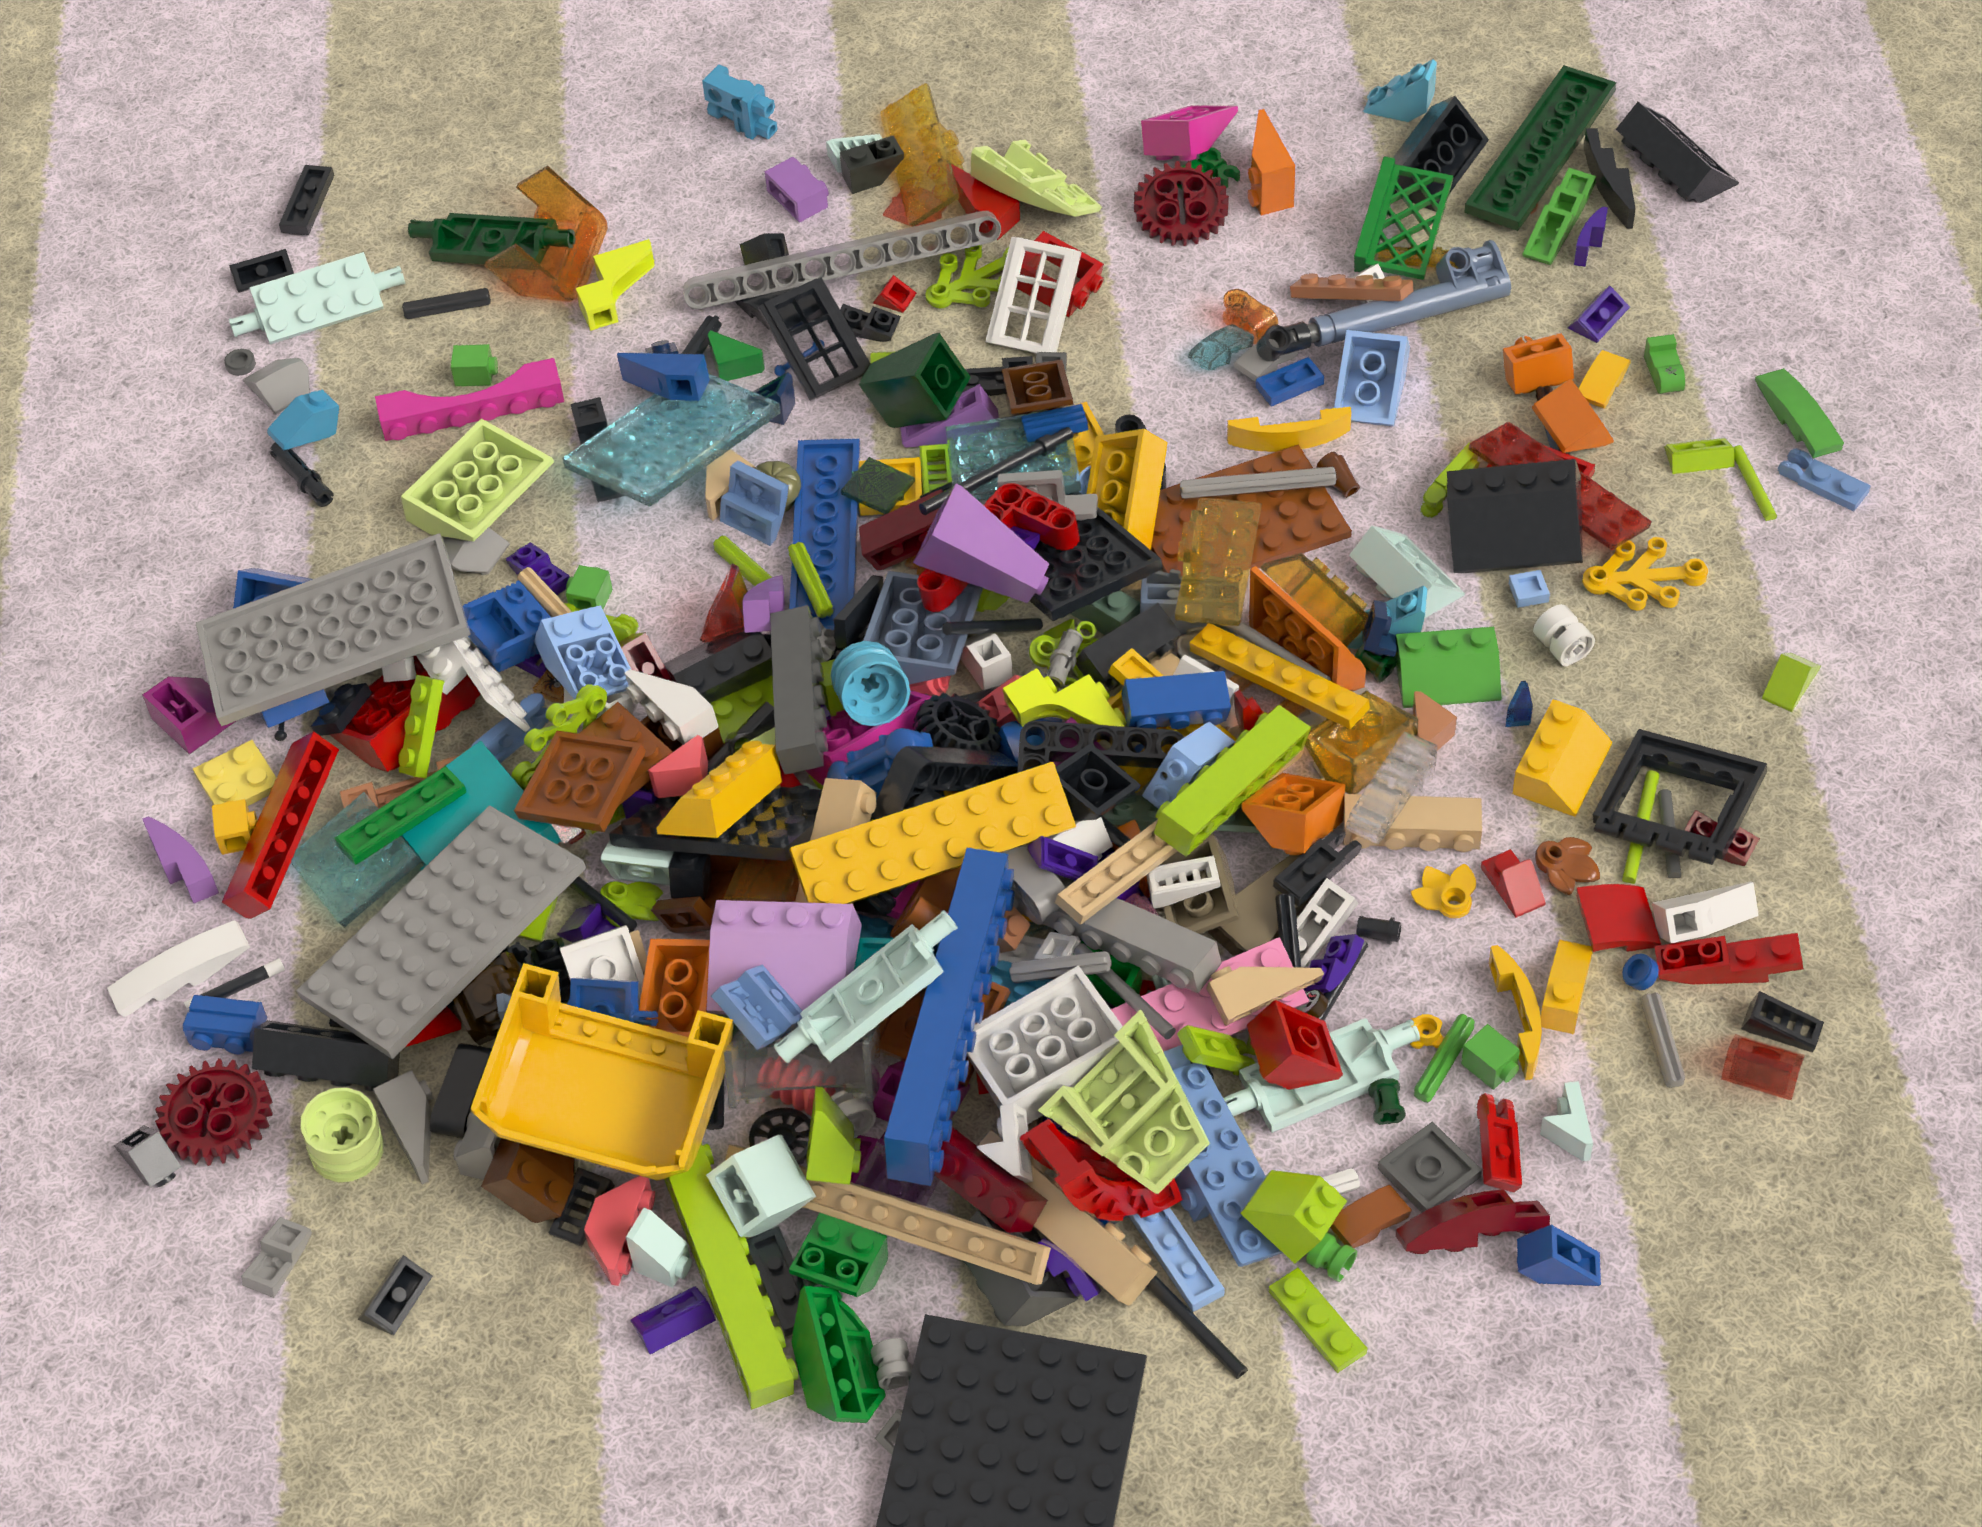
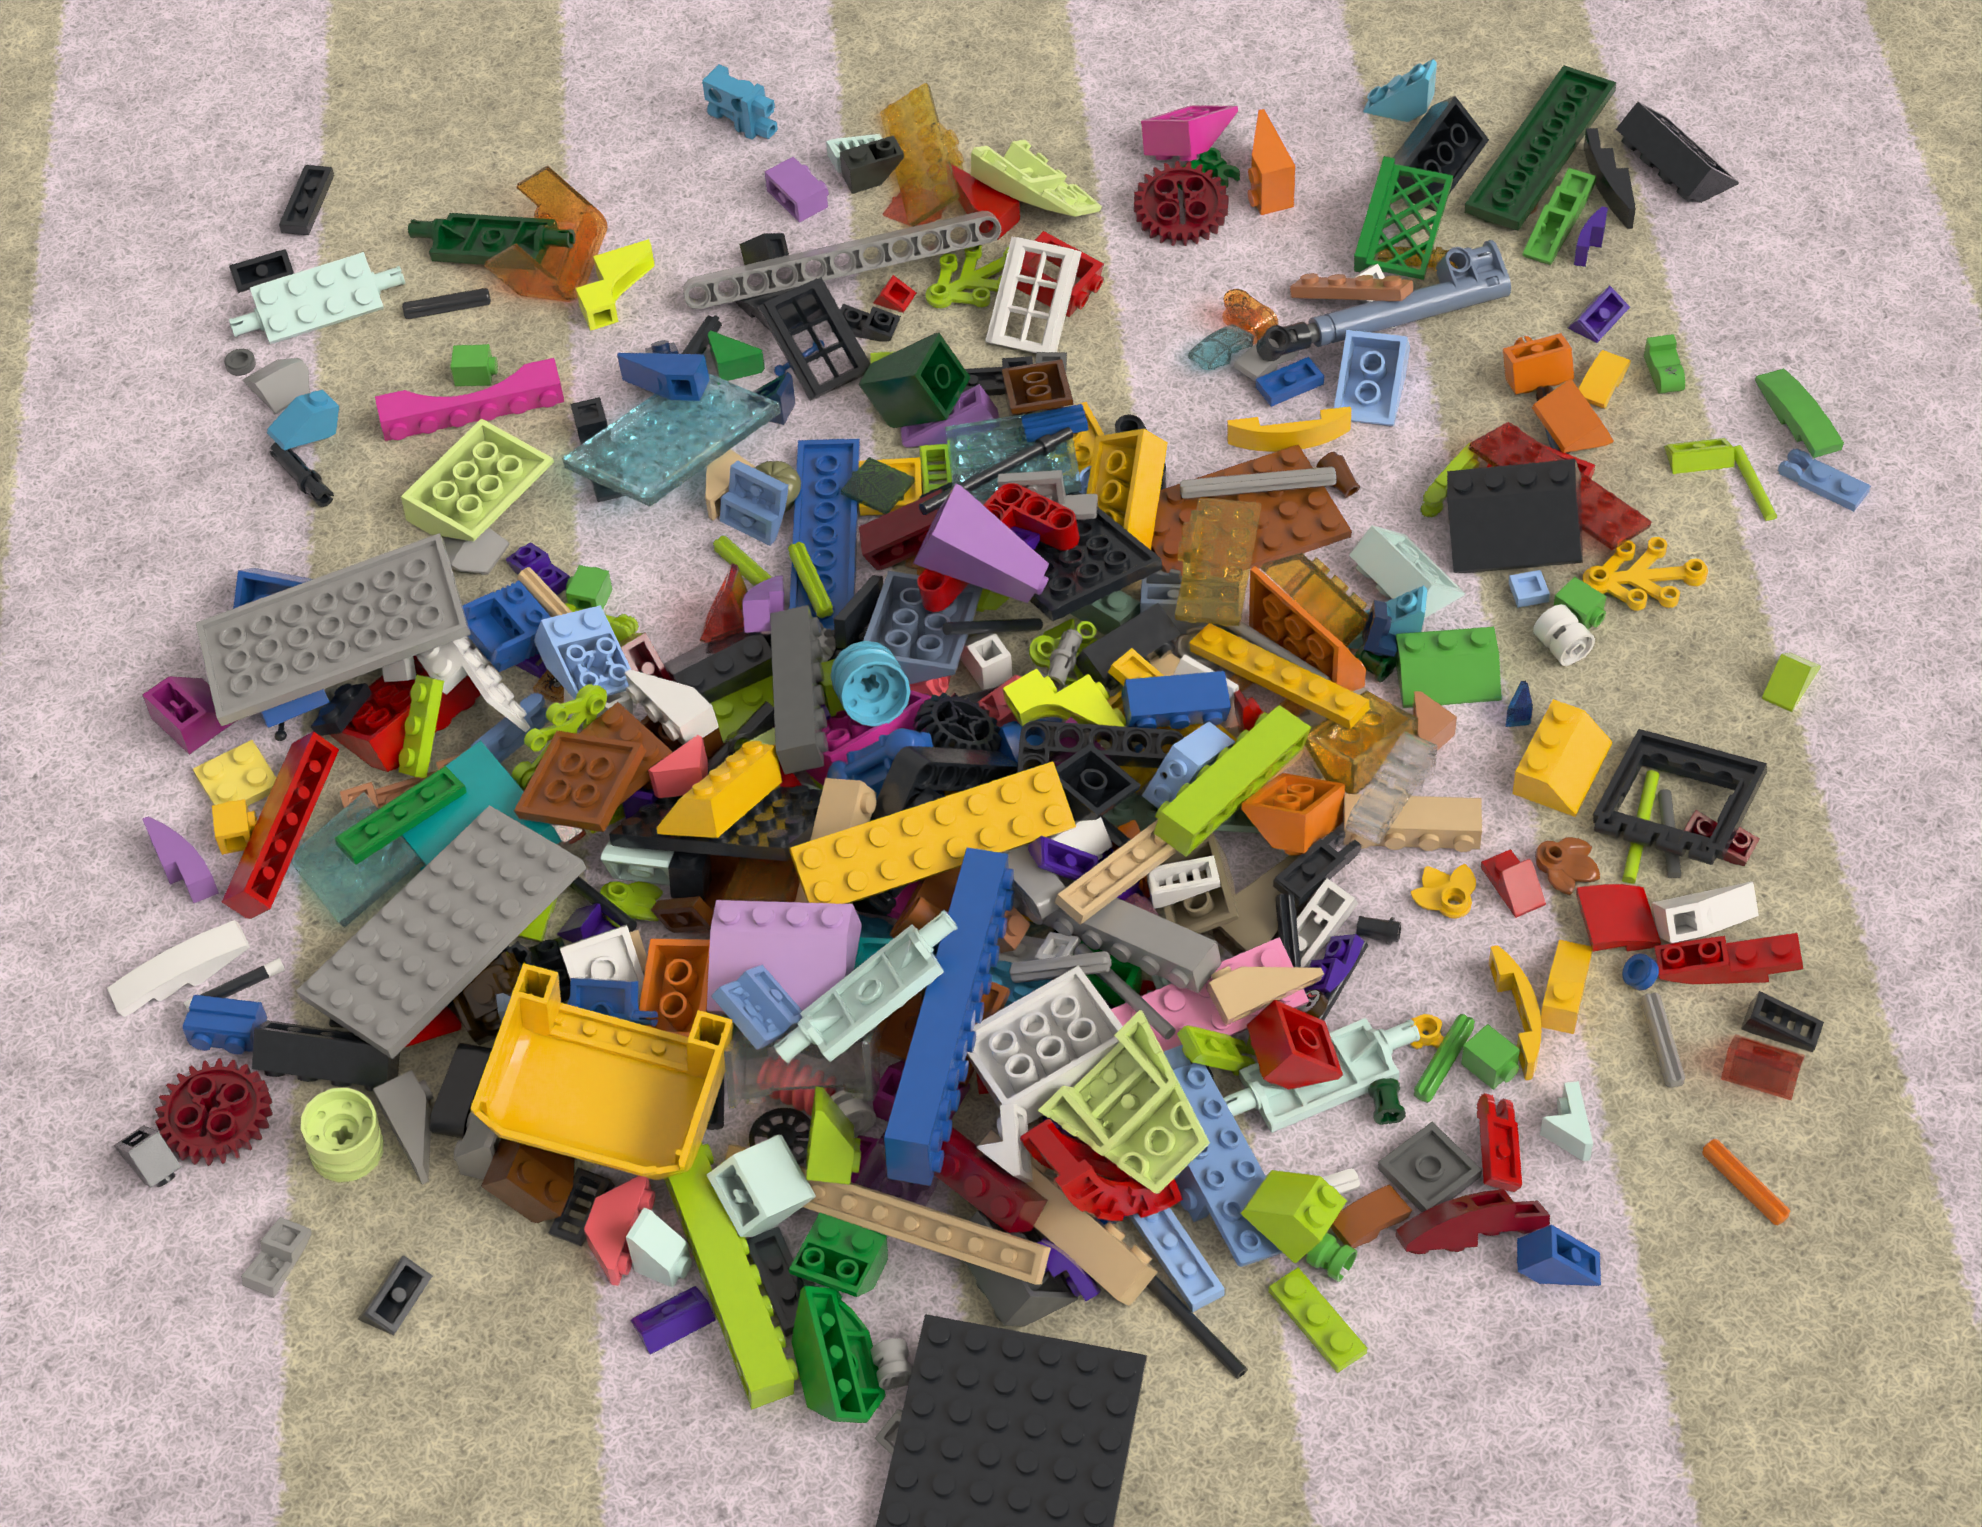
none -> bright green brick [1553,577,1606,629]
none -> orange axle [1702,1139,1790,1226]

